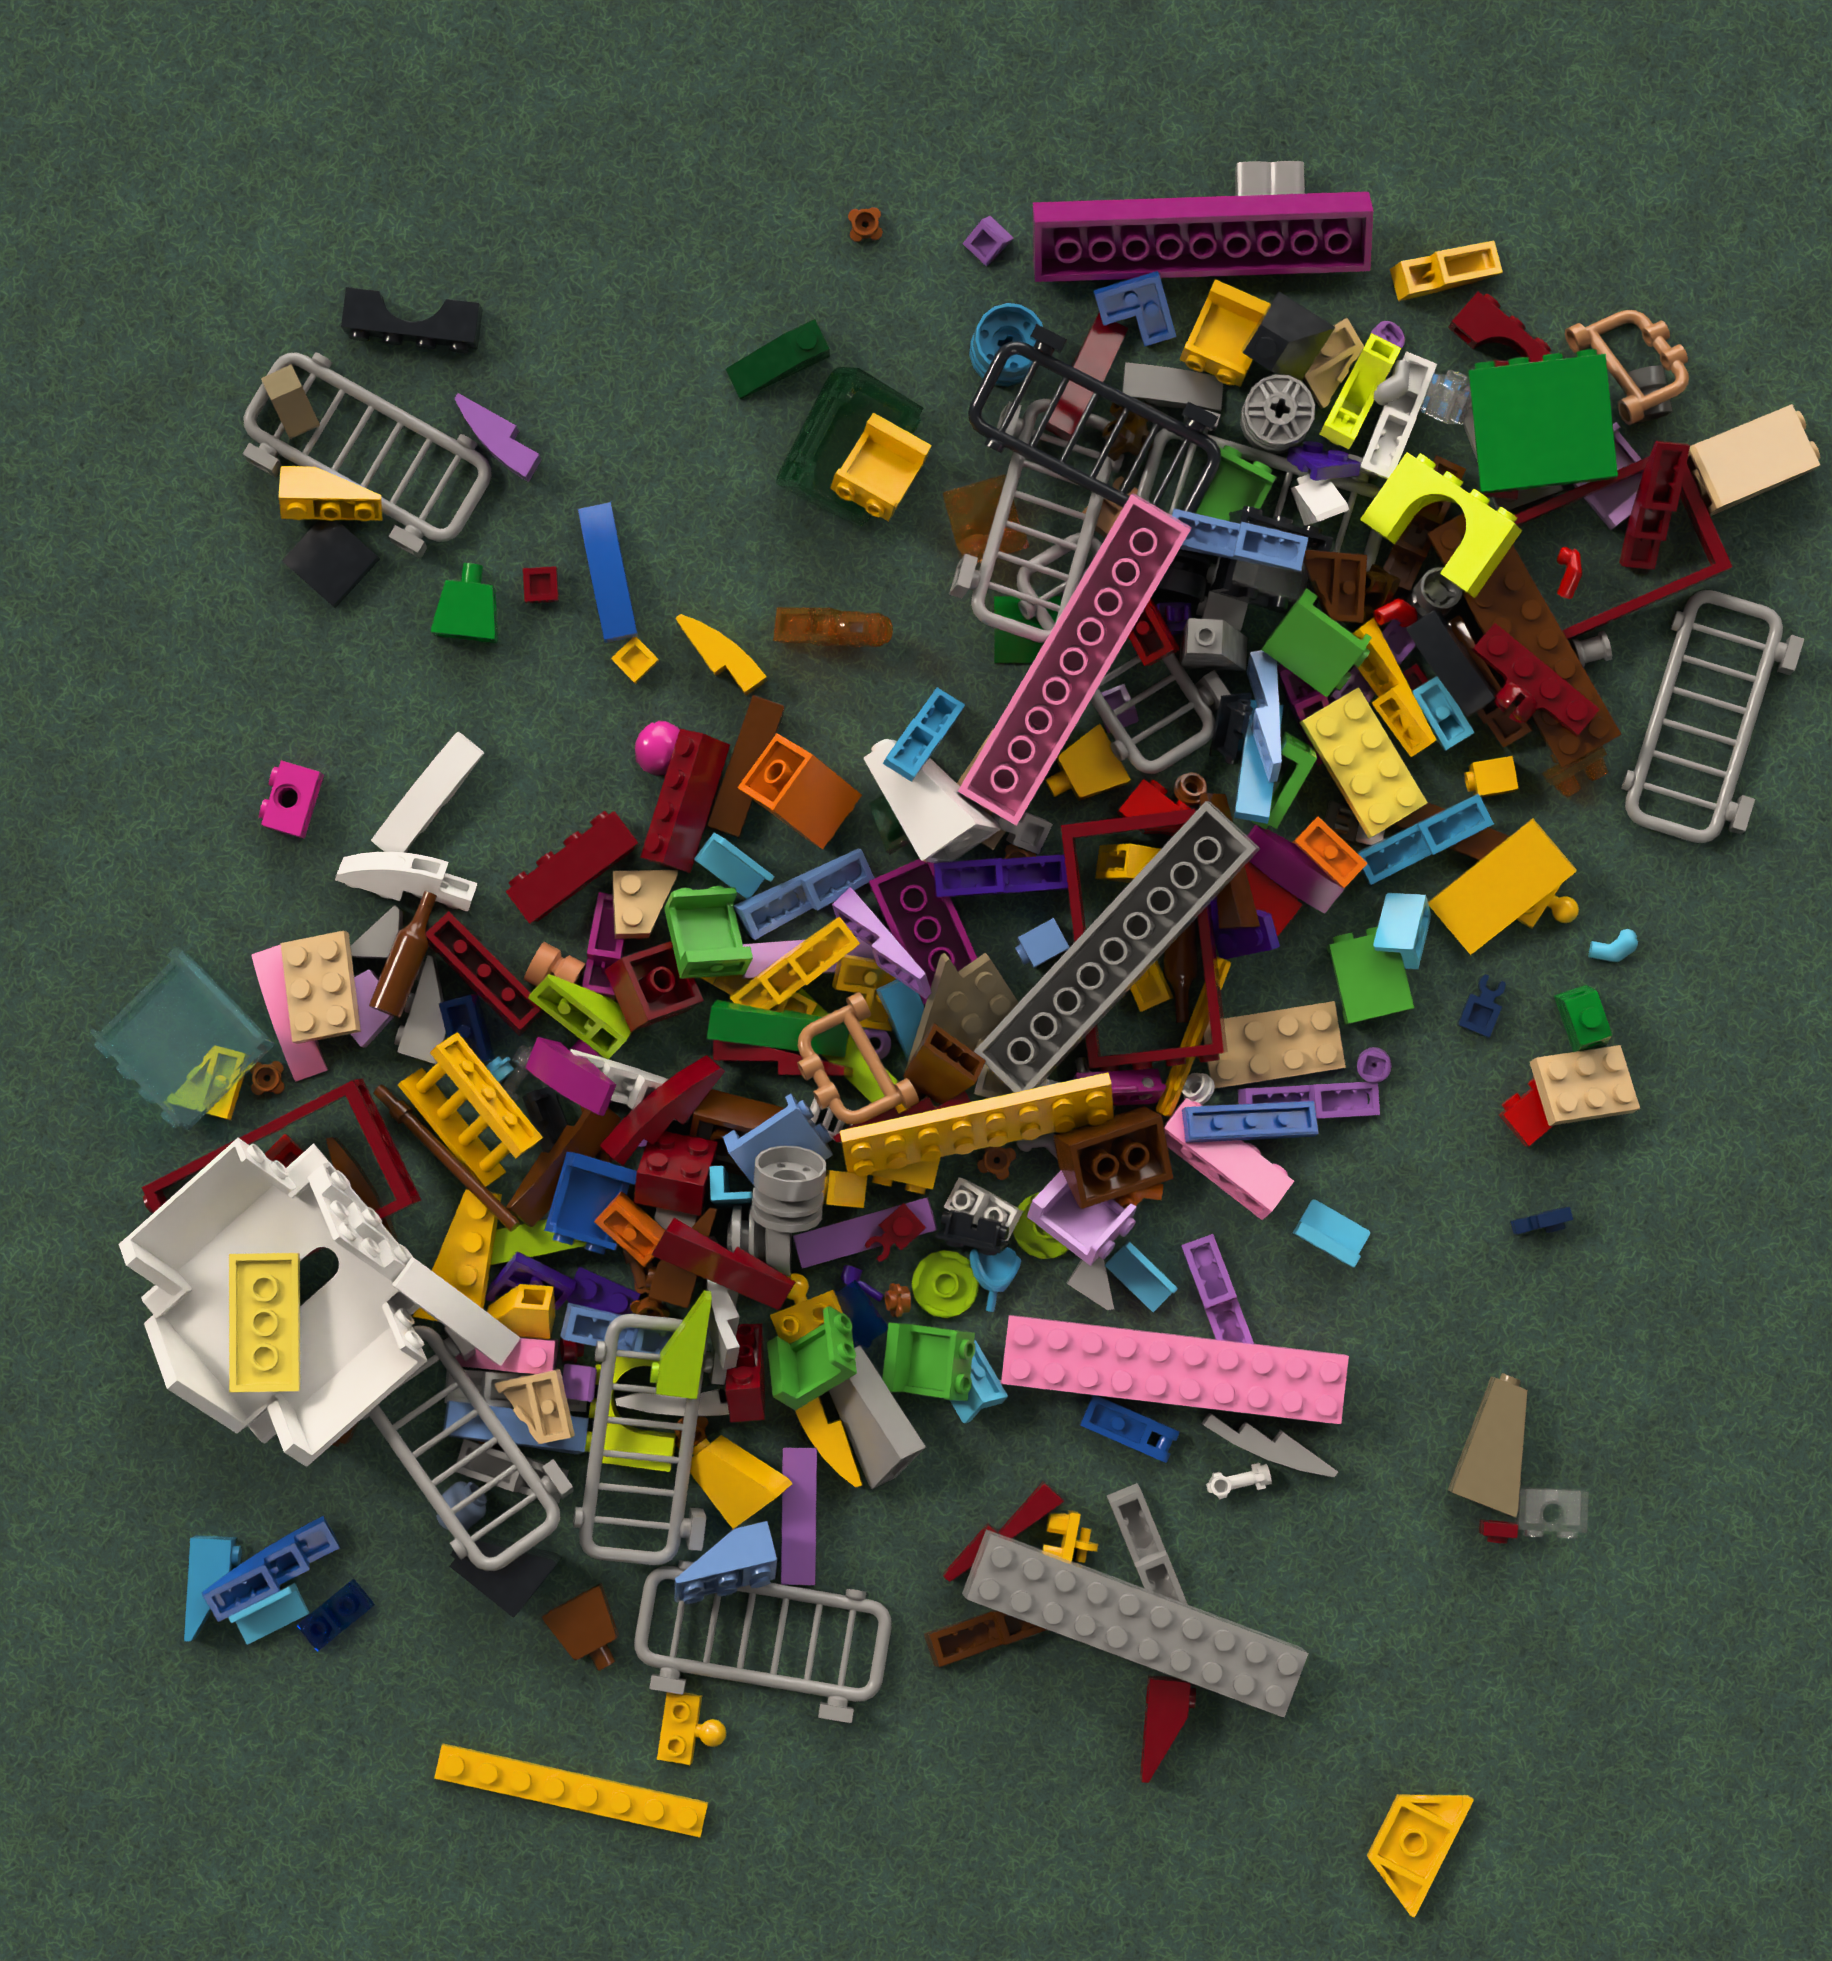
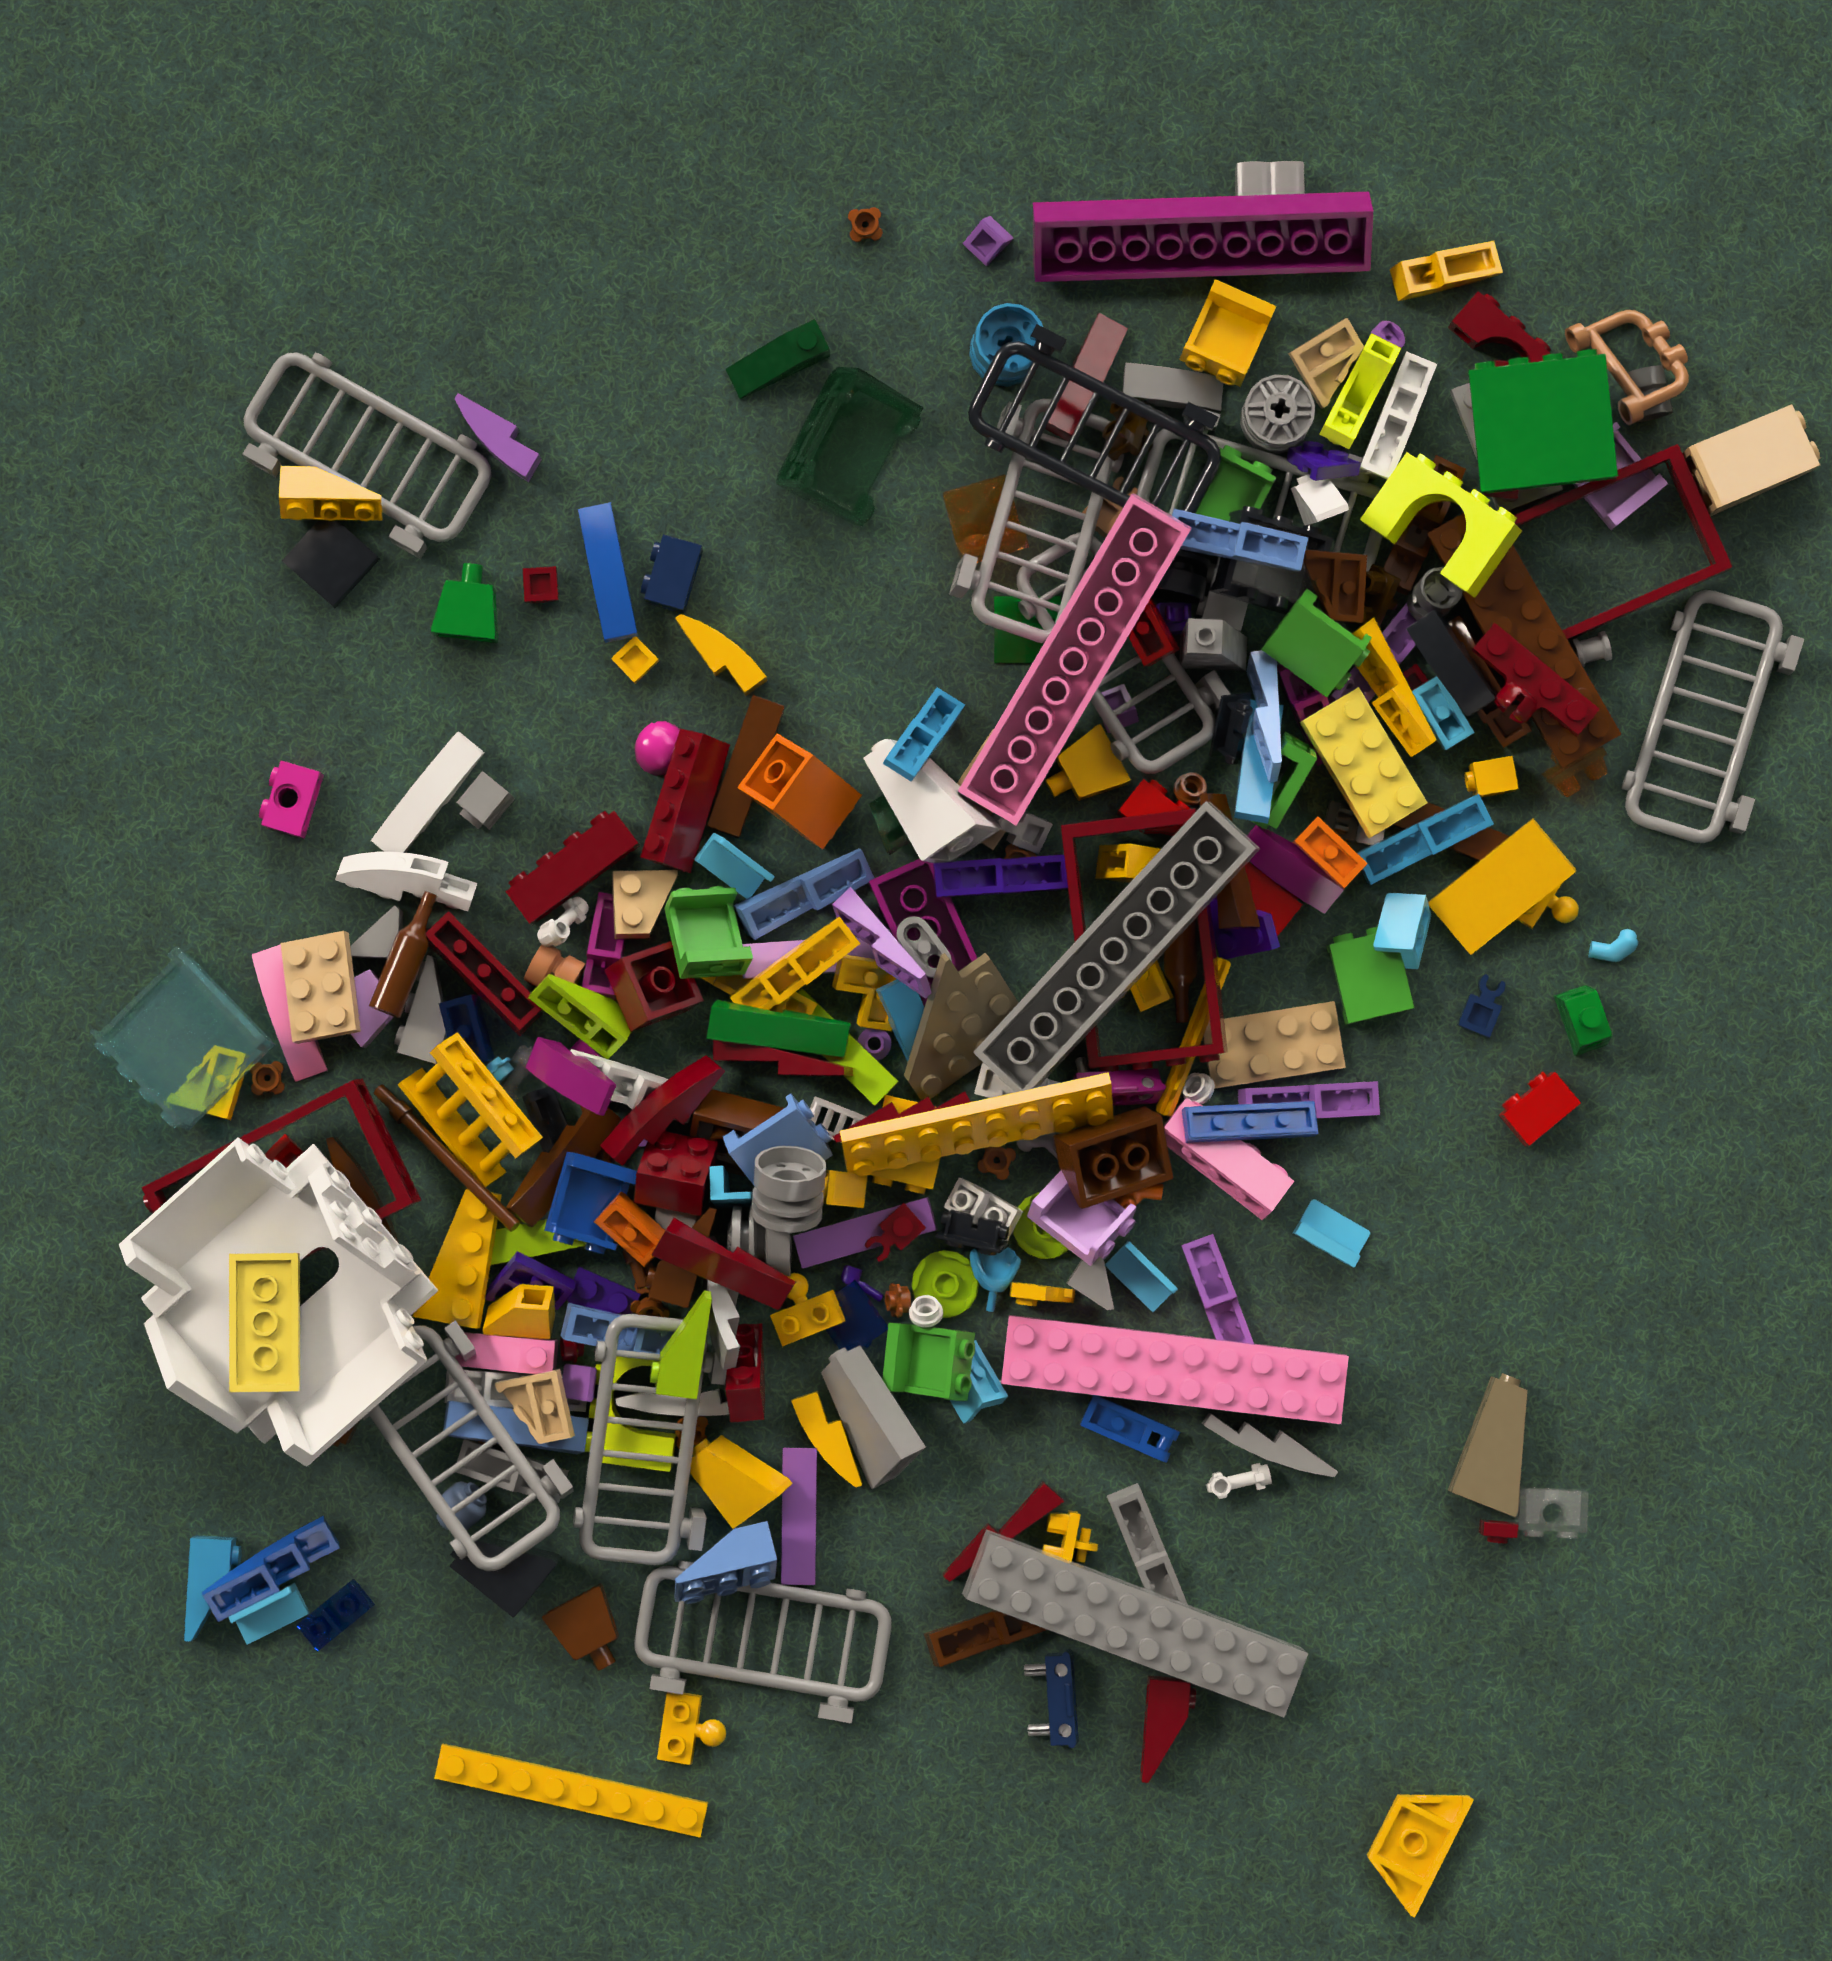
dark tan slope [261,364,320,439] -> none
black arch [341,287,483,353] -> none
white slope [392,1257,521,1366] -> none
bright green panel [767,1306,857,1411] -> none
clear orange plate [773,607,893,647] -> none
medium nougat bar [797,992,919,1125] -> none
yellow panel [830,413,932,522] -> none
reddish brown torso [903,1023,986,1104] -> none
medium blue brick [1015,918,1070,969] -> none
blue plate [1094,271,1177,347] -> none
black slope [1242,291,1335,381] -> none
medium lavender tile [1357,1047,1391,1083] -> none
light grey arm [1373,360,1410,405] -> none
red arm [1373,598,1418,628] -> none
clear brick [1419,370,1471,424] -> none
dark blue plate [1510,1206,1573,1234] -> none
tan plate [1530,1045,1640,1126] -> none
red arm [1556,546,1582,599] -> none
dark red slope [1619,441,1690,570] -> none
none -> light grey brick [456,771,515,830]
none -> white bar [537,897,589,947]
none -> dark blue brick [640,534,703,614]
none -> light grey plate [897,916,952,978]
none -> white plate [909,1295,943,1327]
none -> yellow wing [1009,1282,1075,1306]
none -> dark blue piece [1024,1649,1079,1748]

